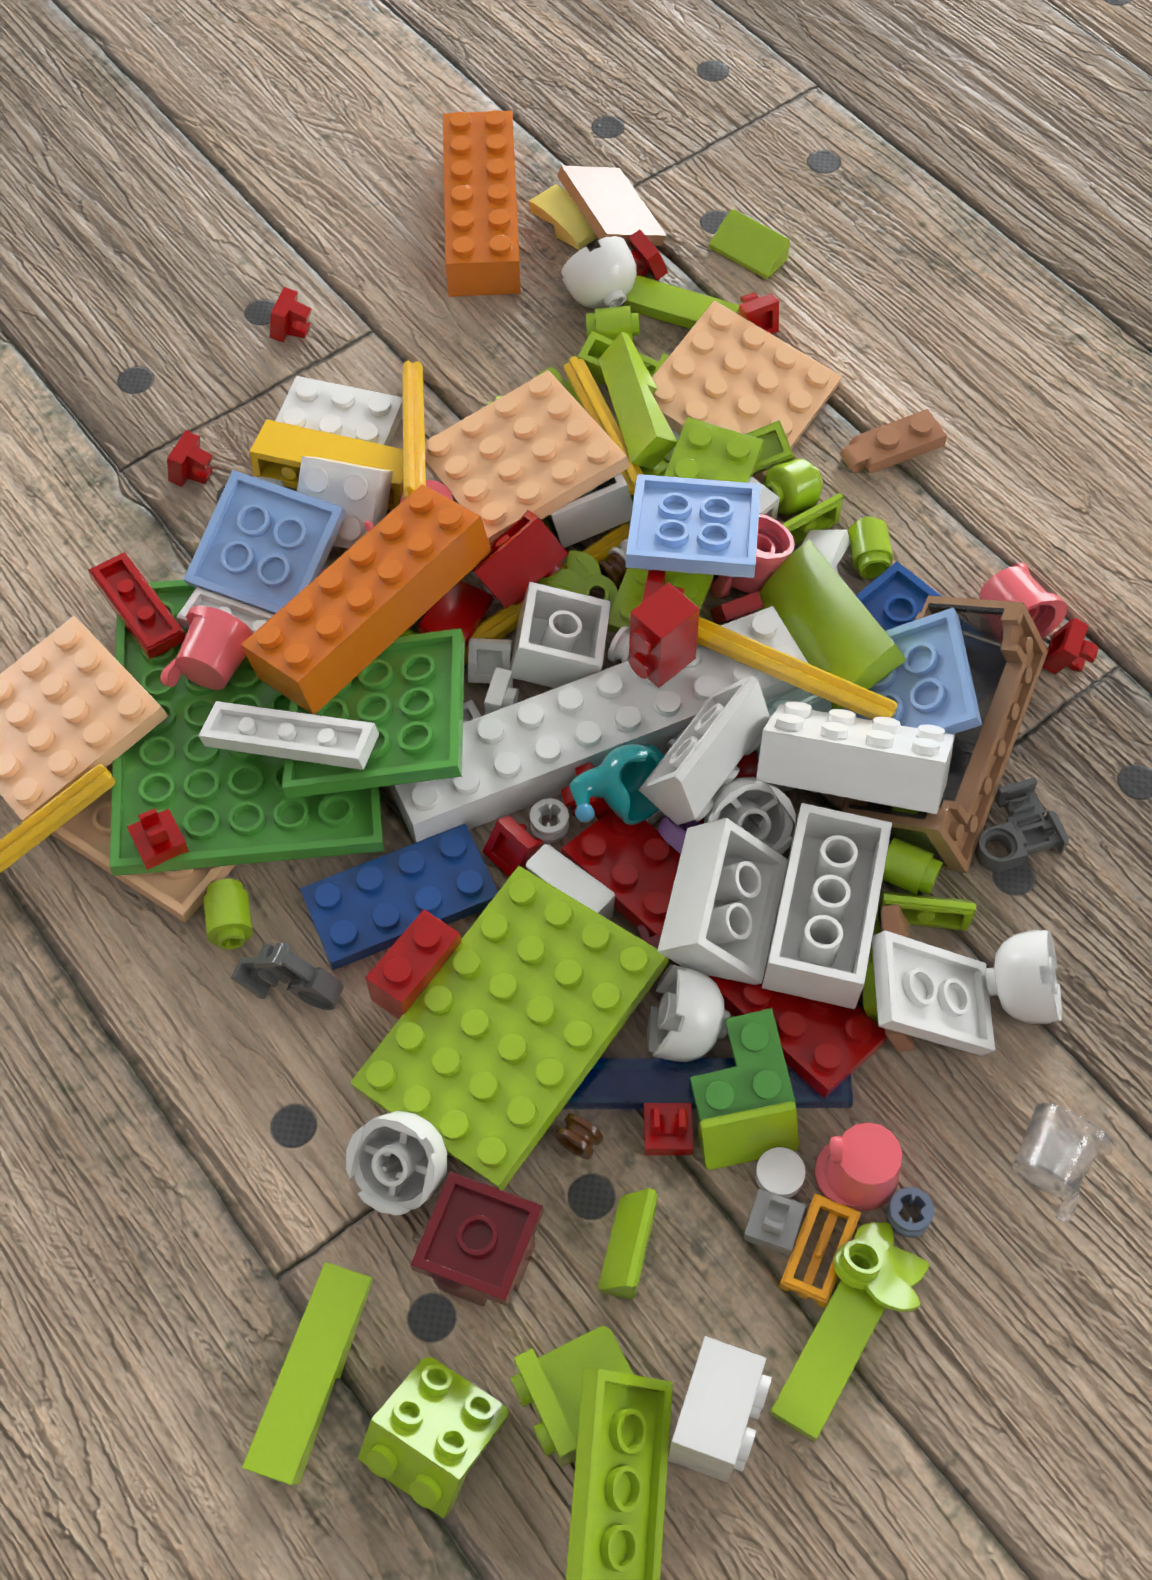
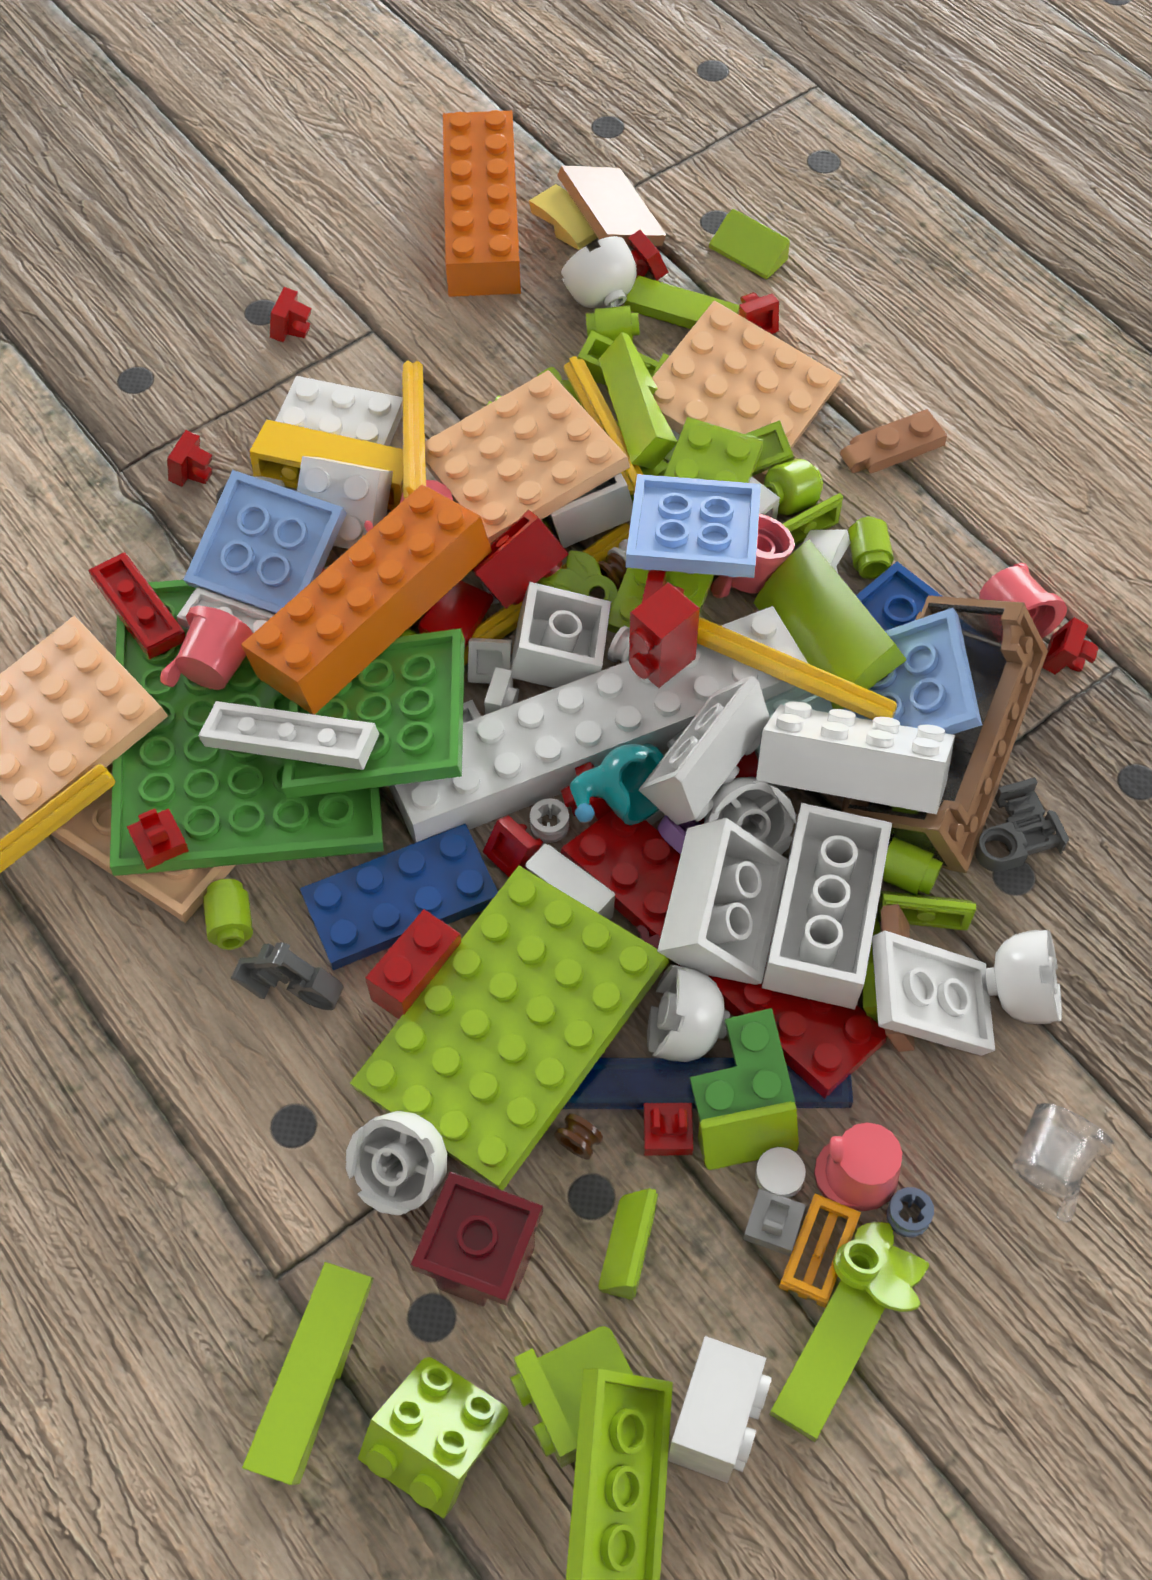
red tile [710,591,764,624] -> none

